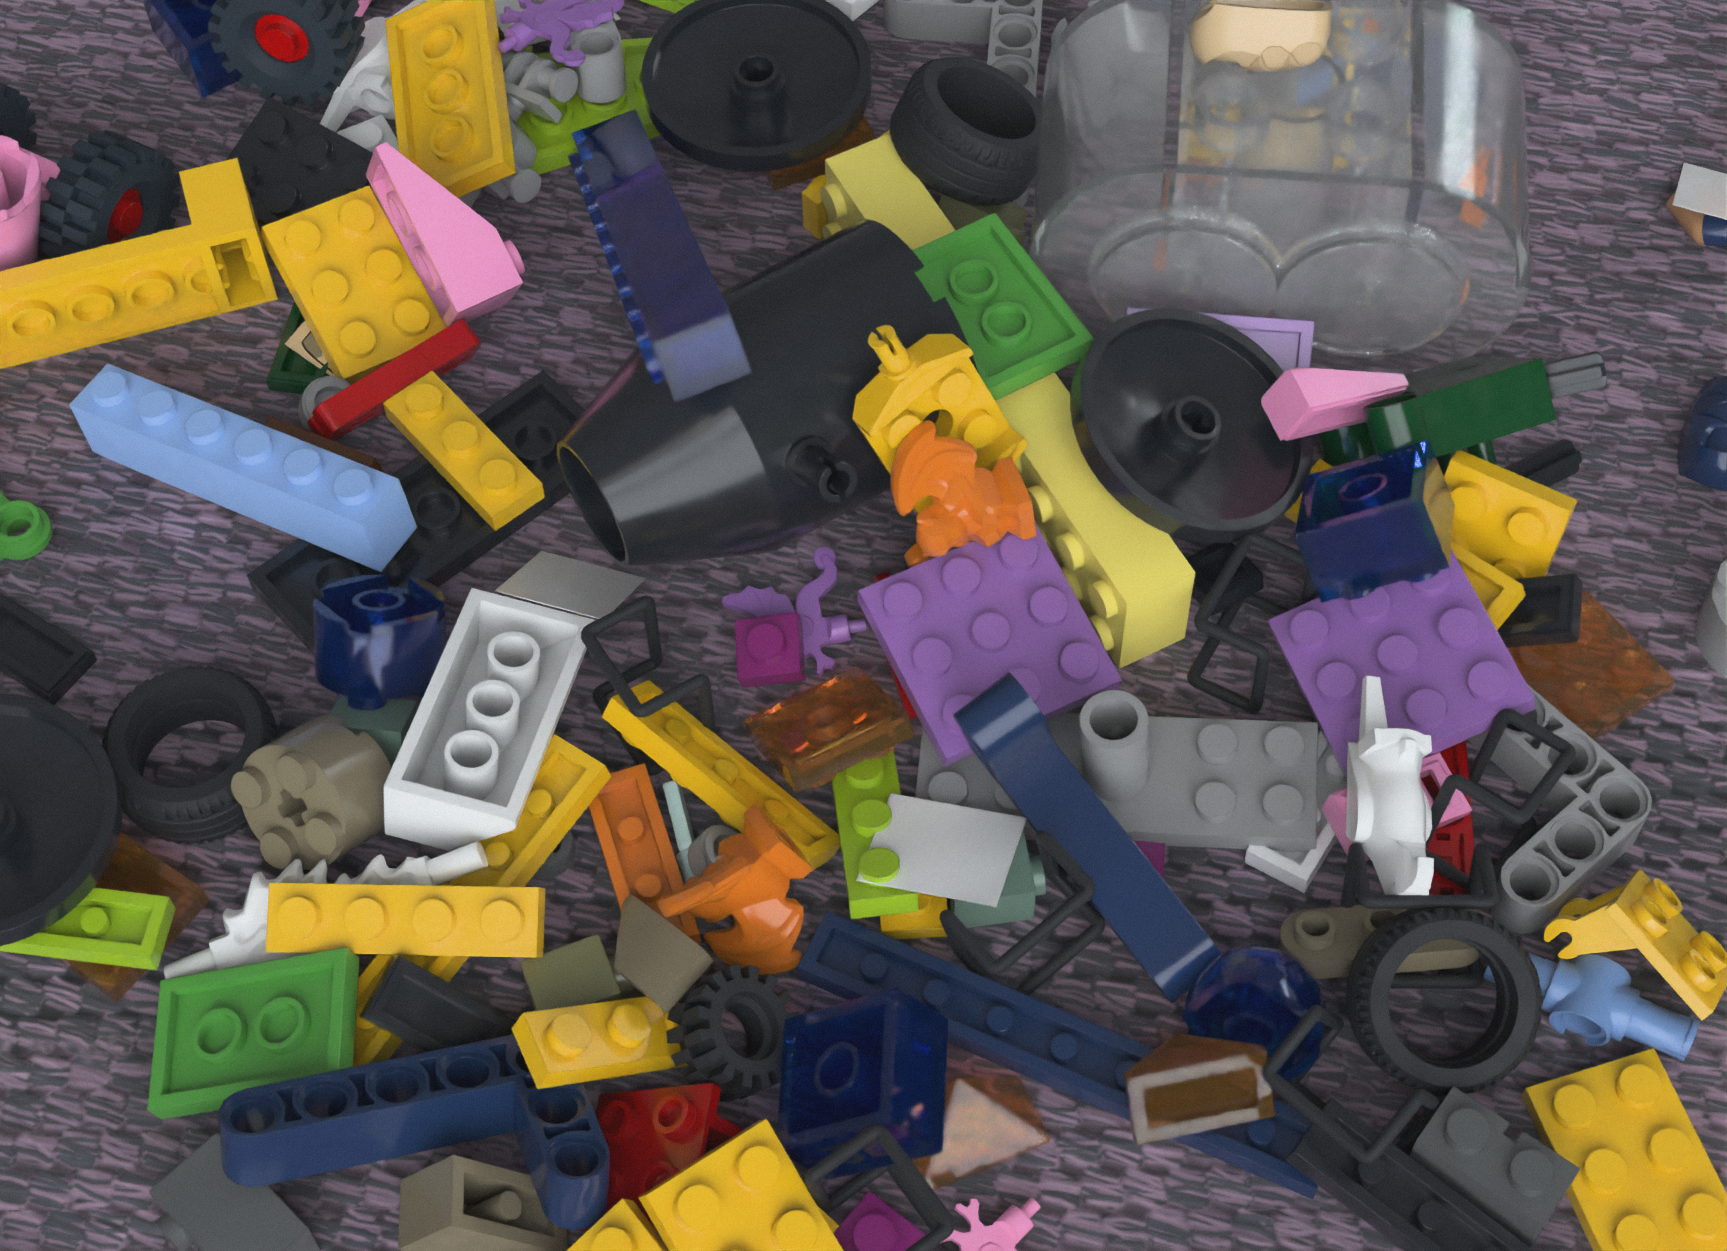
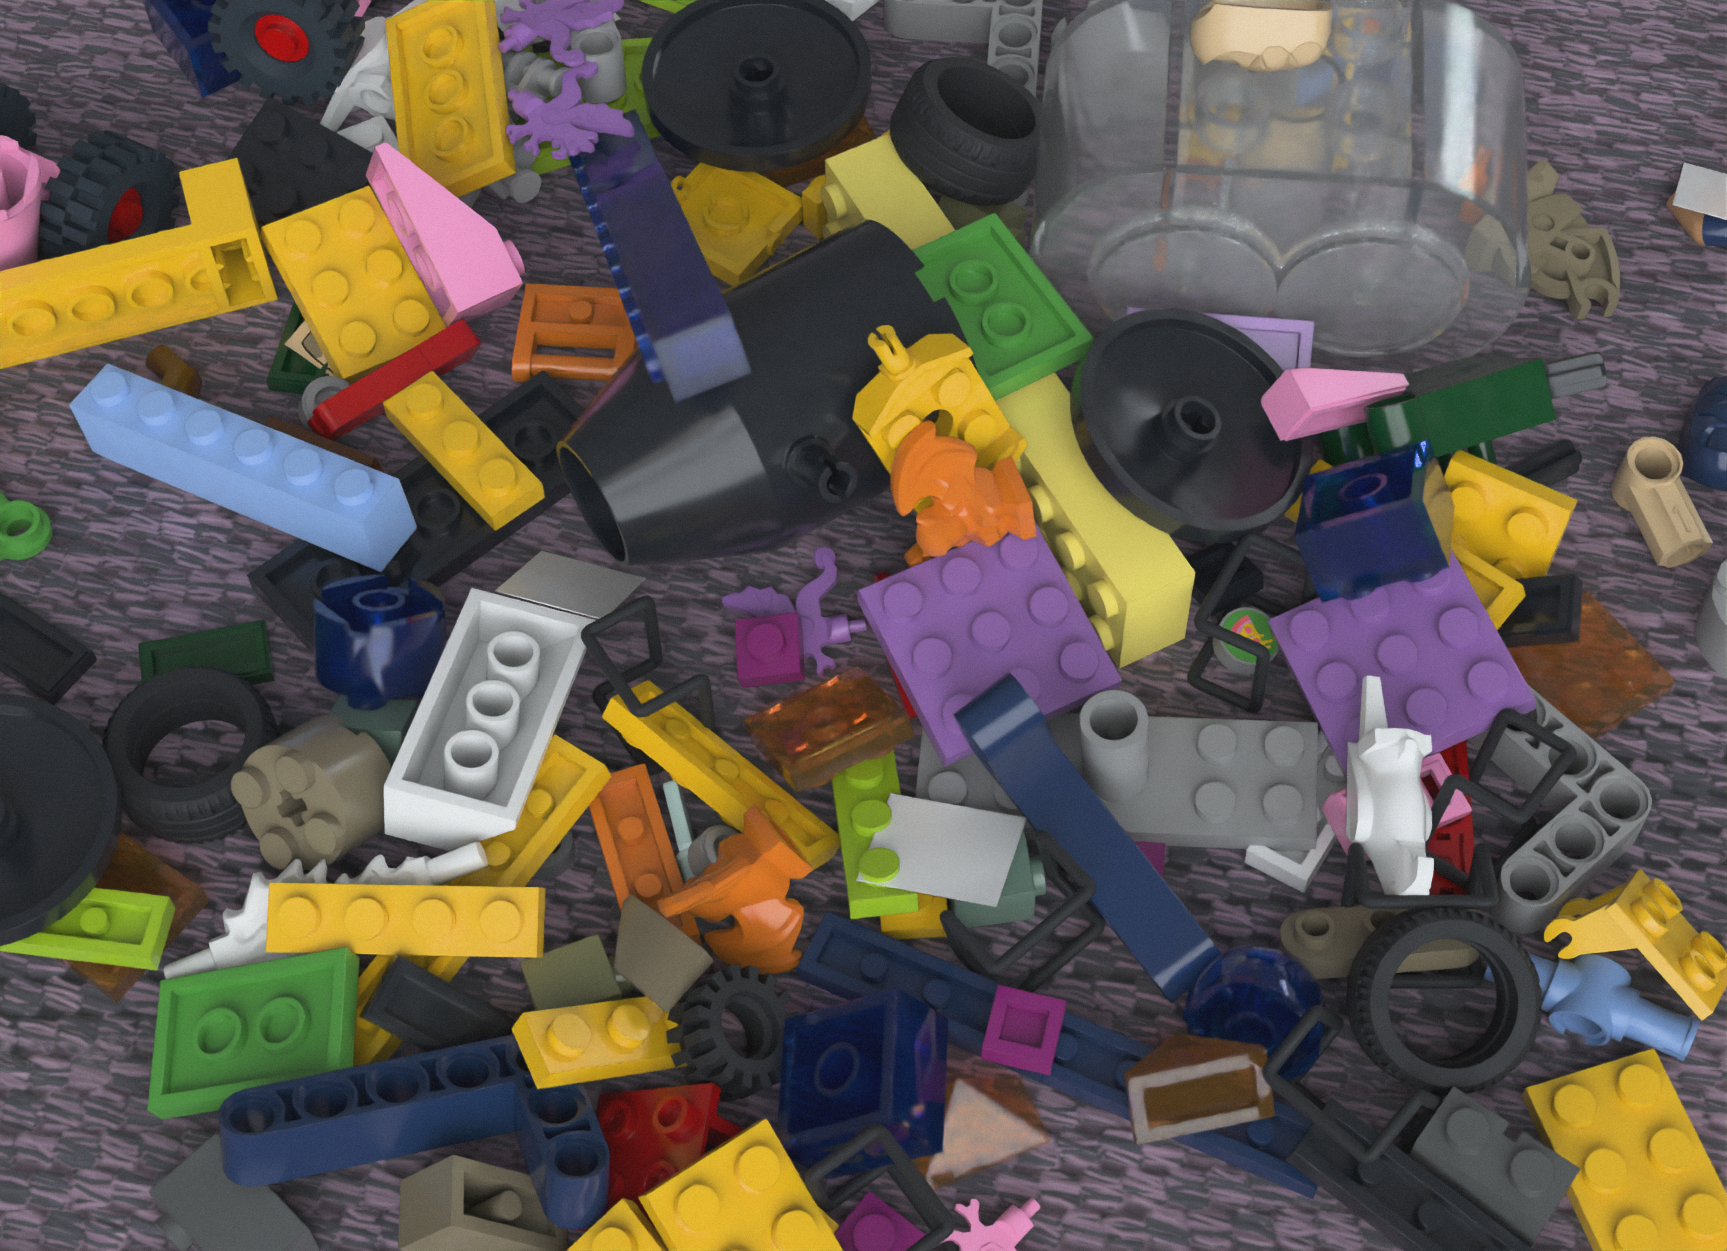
none -> dark green tile [138,619,275,685]
none -> reddish brown arm [146,344,203,399]
none -> medium lavender piece [506,61,634,160]
none -> orange plate [512,283,645,383]
none -> yellow plate [645,162,803,286]
none -> magenta plate [981,985,1067,1075]
none -> tile [1213,607,1279,675]
none -> dark tan piece [1461,159,1620,320]
none -> tan piece [1611,437,1713,568]

